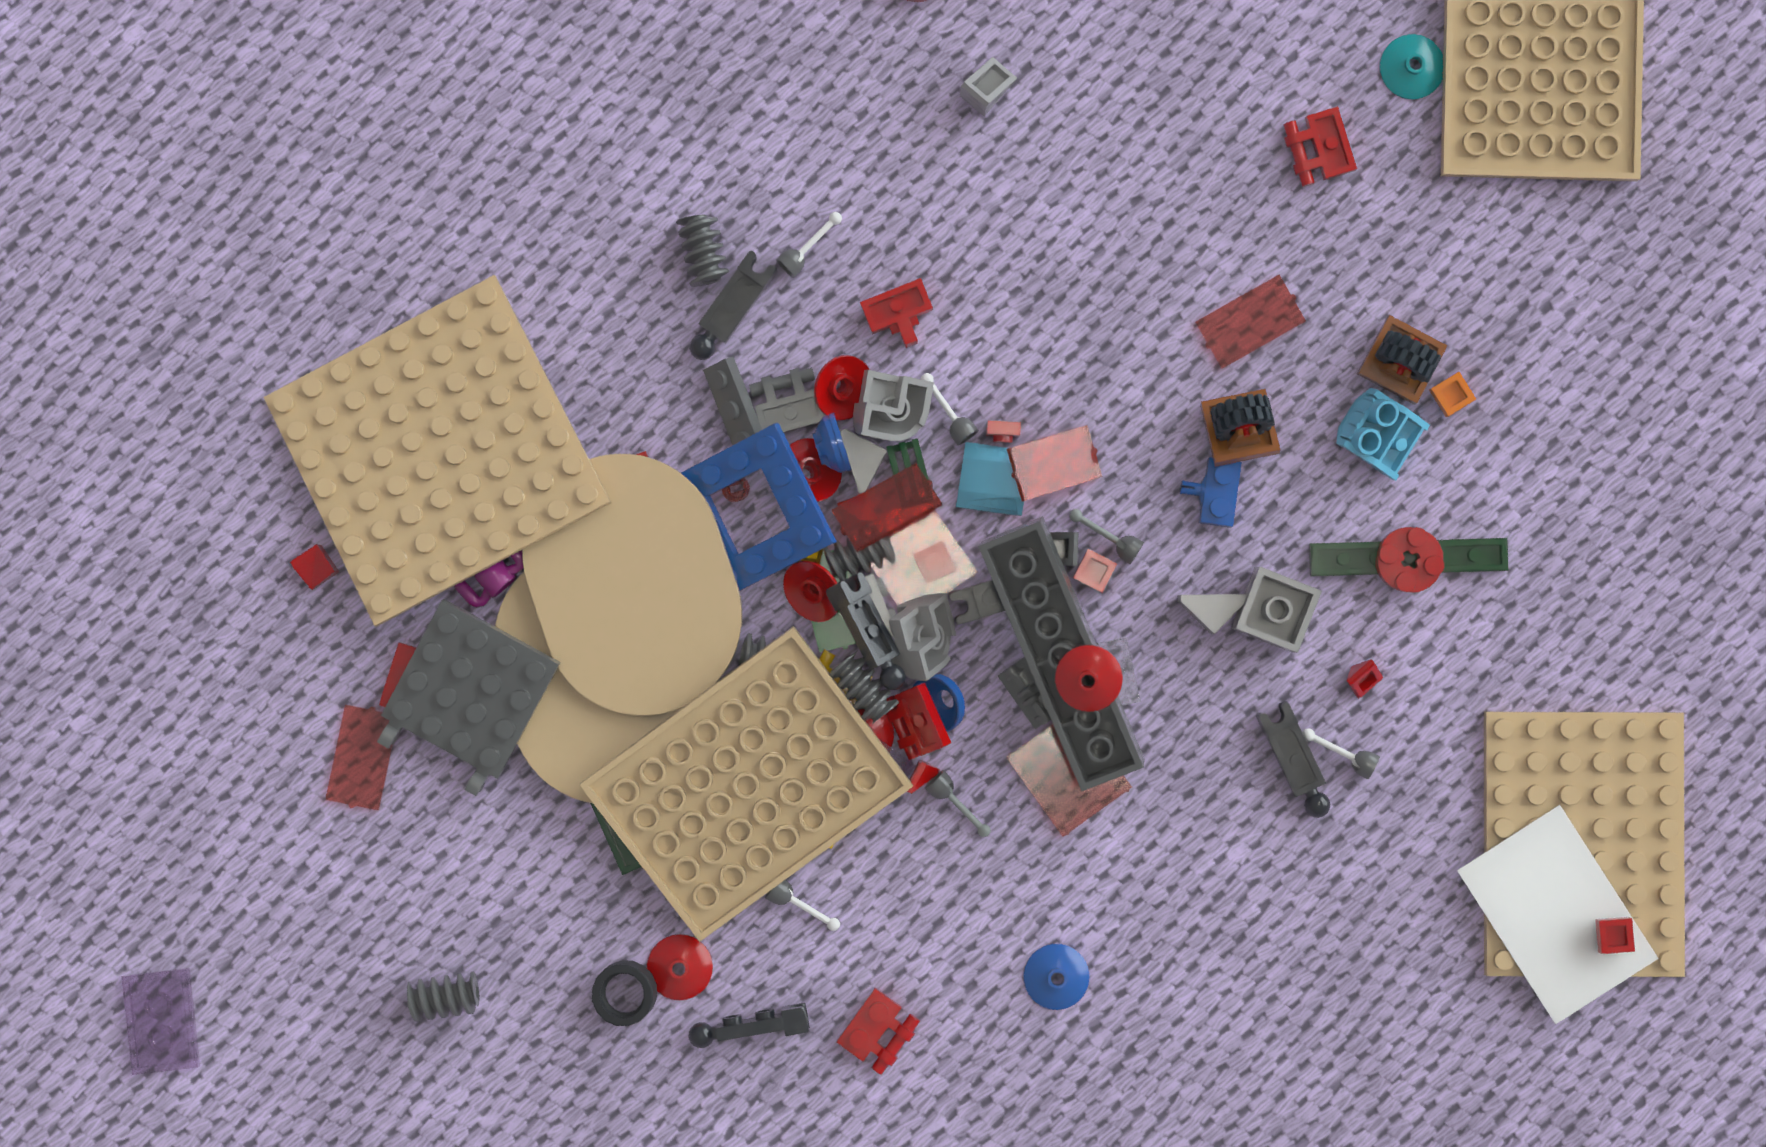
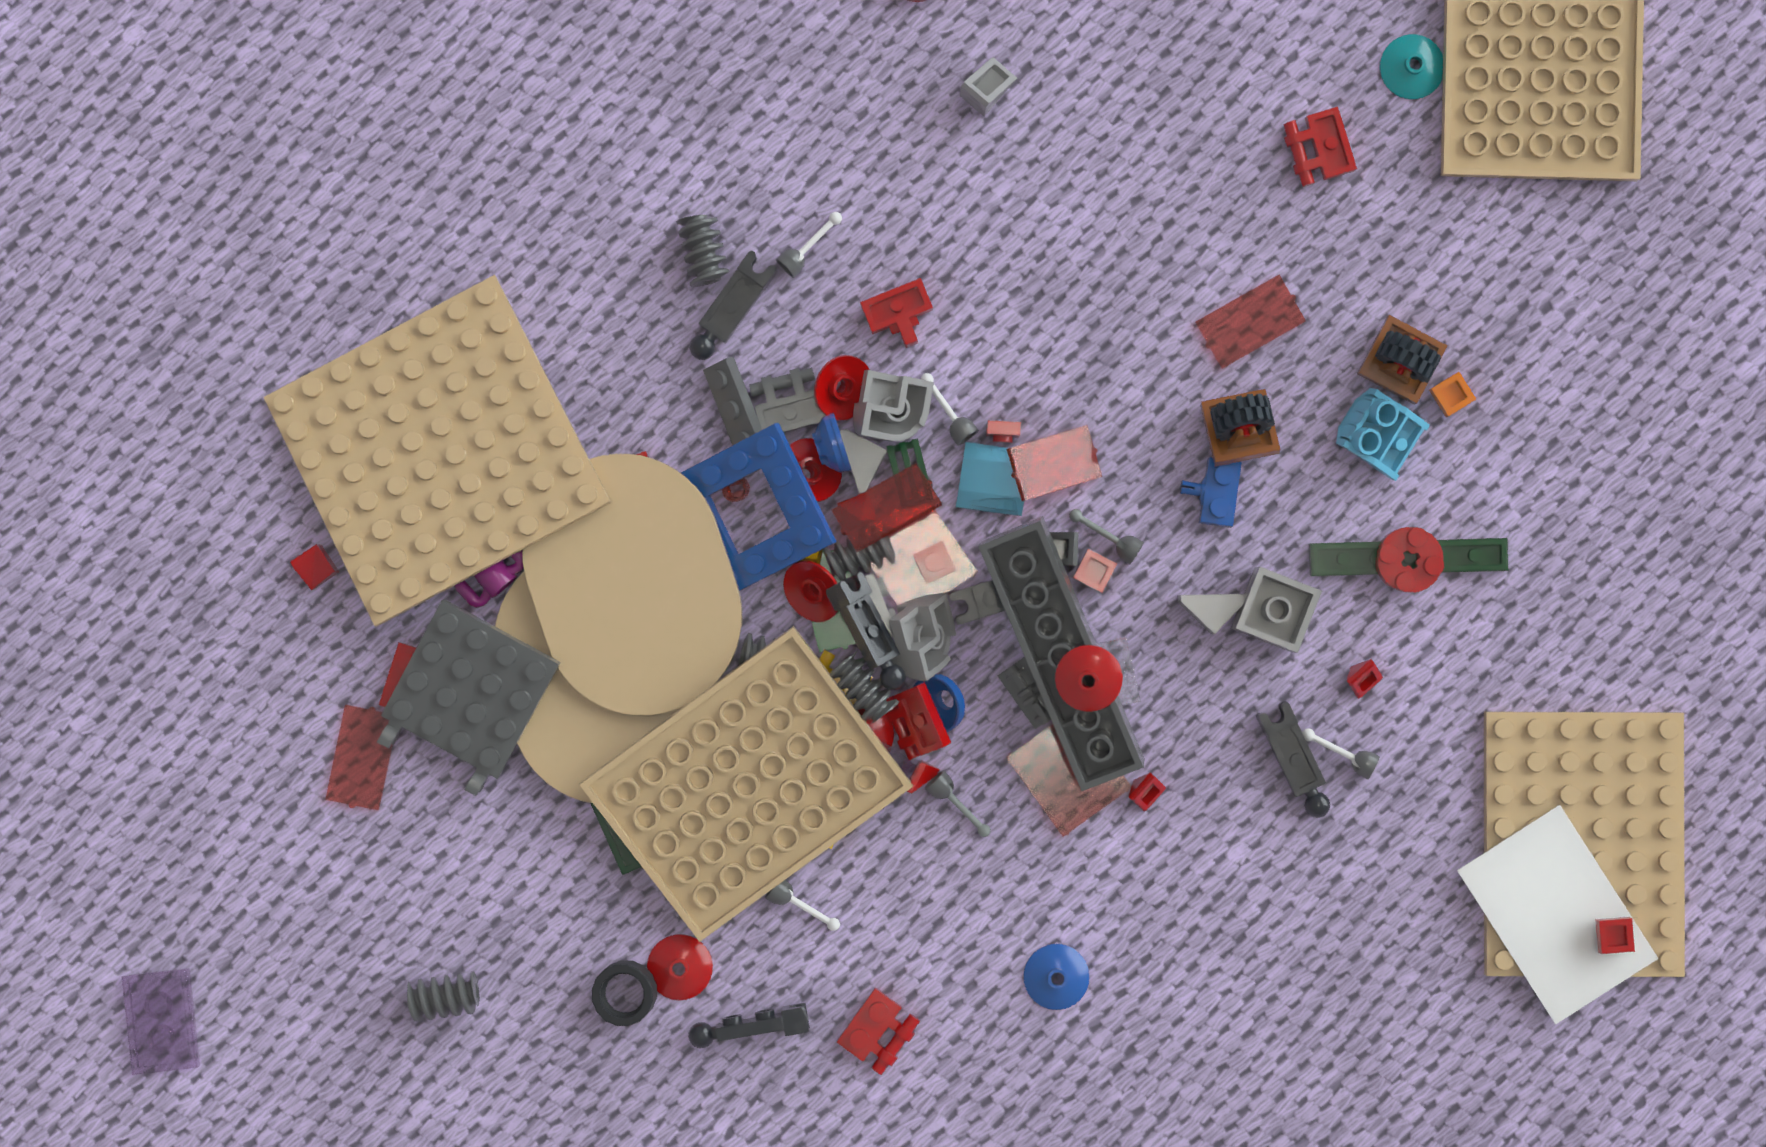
none -> red slope [1128,772,1166,812]

